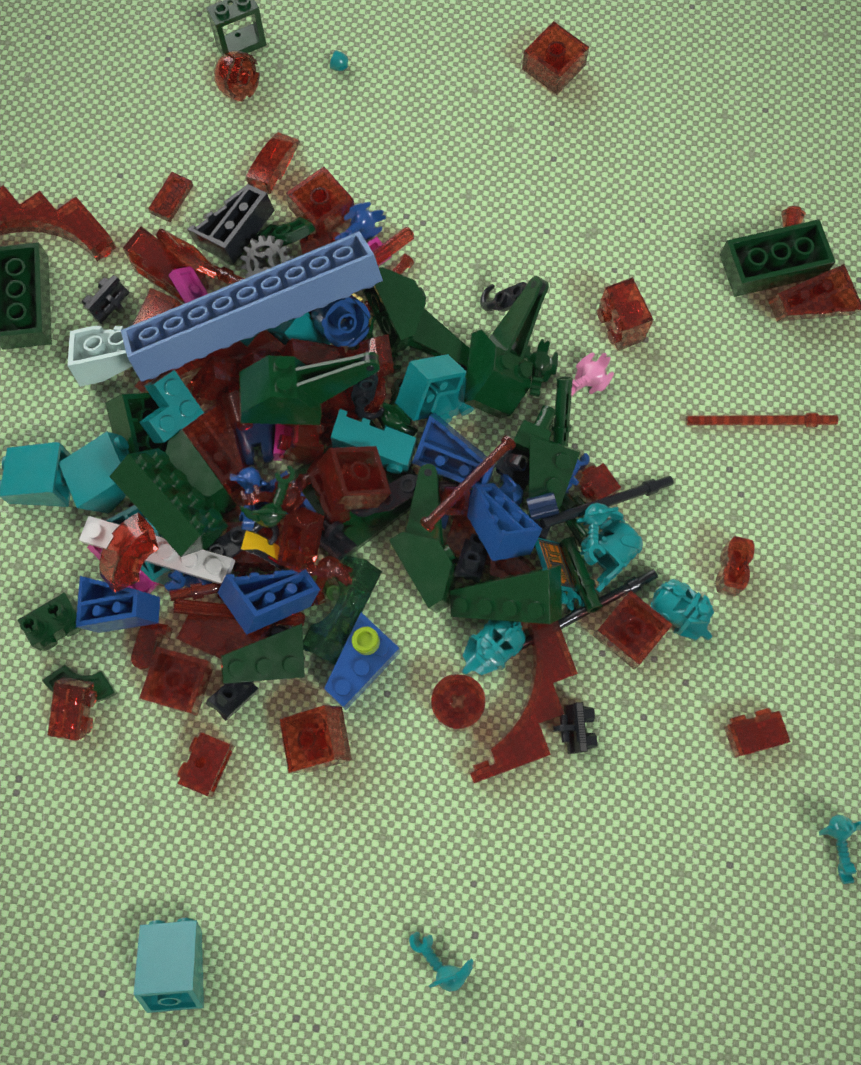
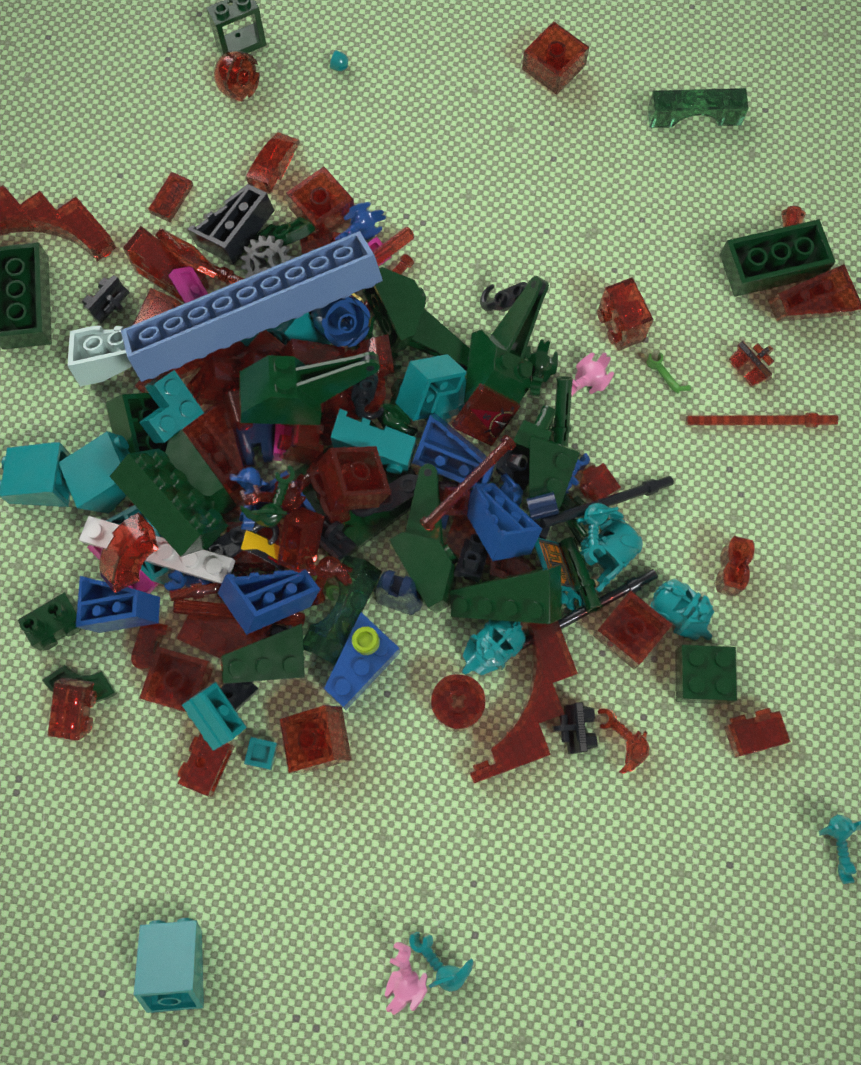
none -> teal brick [182,682,247,751]
none -> teal plate [244,737,278,770]
none -> dark blue piece [374,570,423,615]
none -> bright pink piece [385,942,428,1015]
none -> clear red tile [451,383,521,446]
none -> clear red piece [598,708,650,774]
none -> bright green piece [646,353,691,394]
none -> clear green arch [648,88,749,128]
none -> dark green brick [675,645,737,705]
none -> clear red hips [729,341,774,388]

